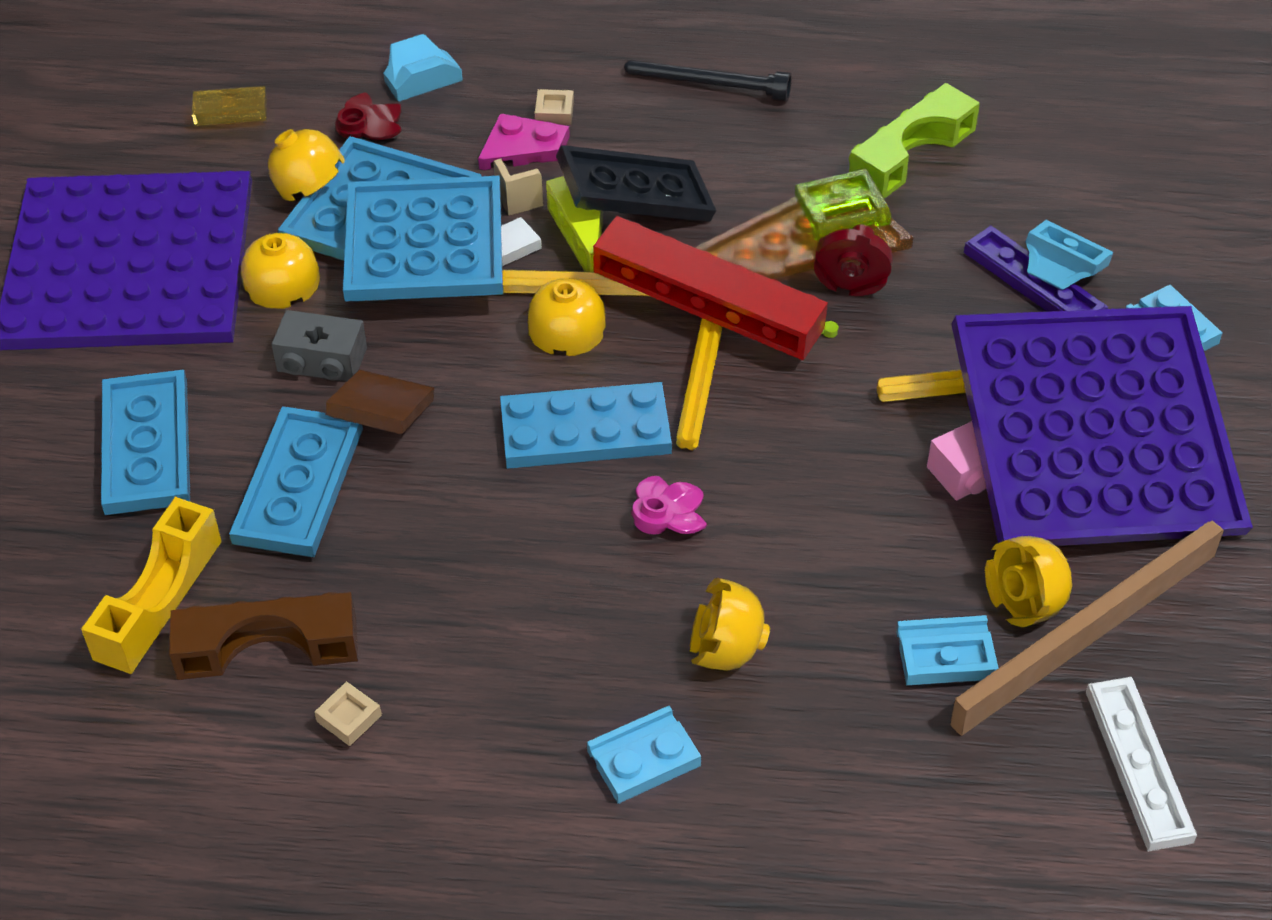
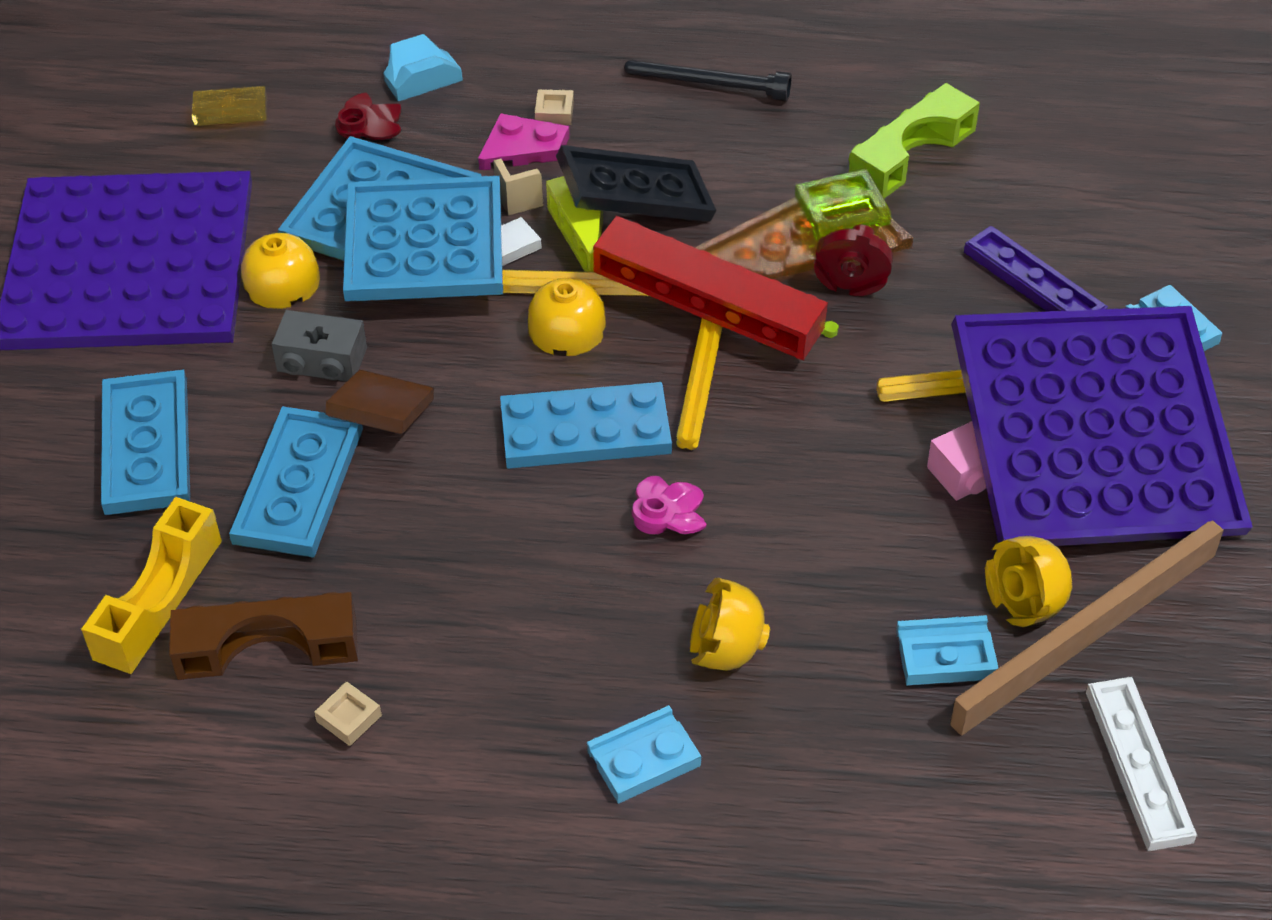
yellow cylinder [267,129,345,201] -> none
medium azure slope [1026,220,1114,290] -> none

